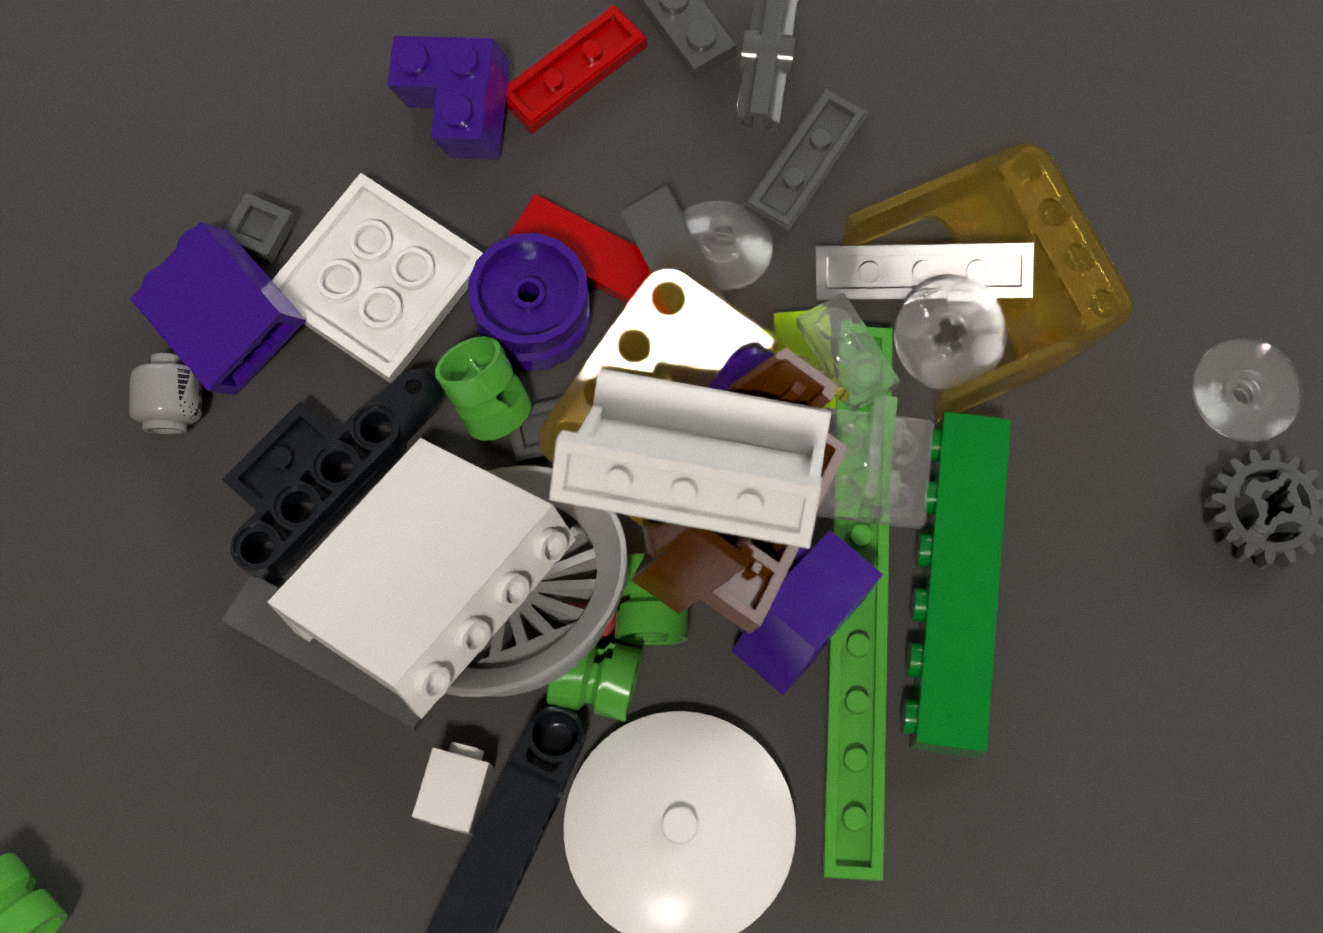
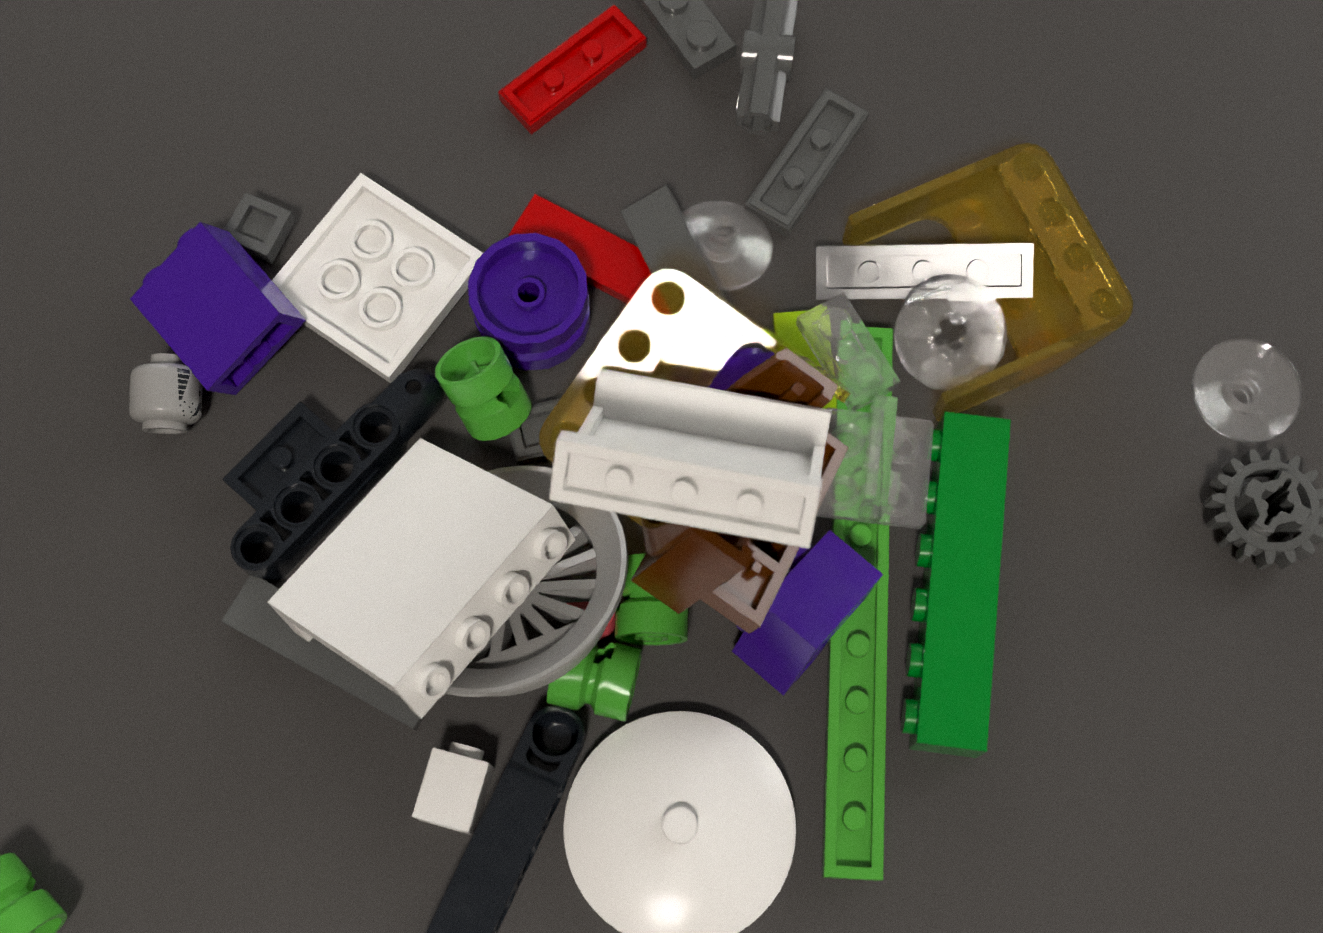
dark purple brick [387,36,510,160] -> none

